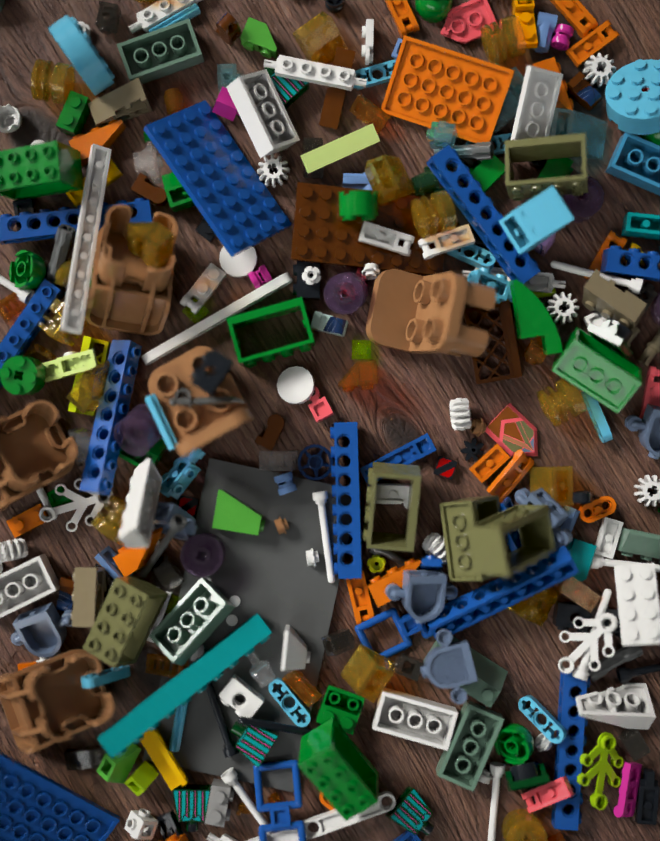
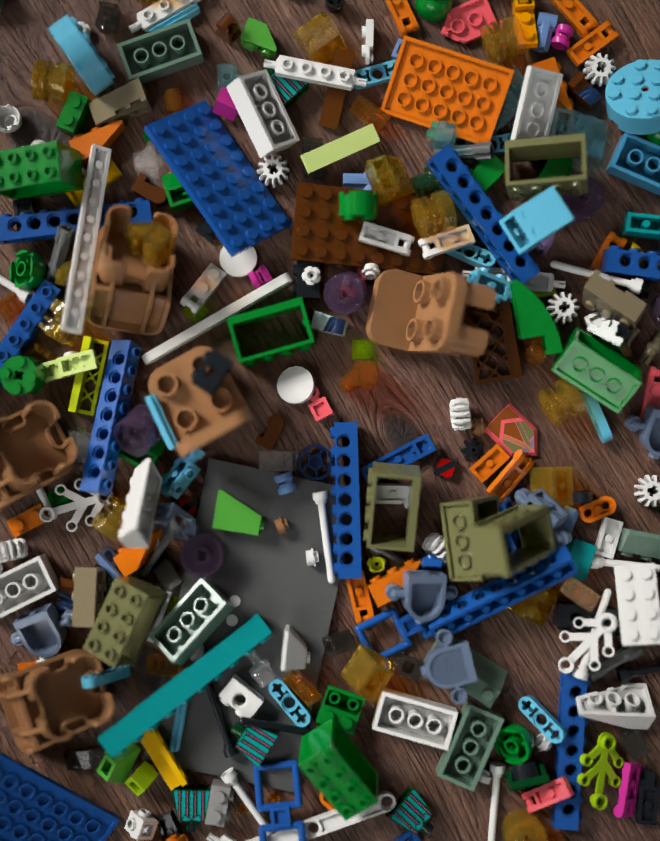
clear yellow slope [66,360,110,414] -> none
dark grey sword [169,388,246,409] -> none

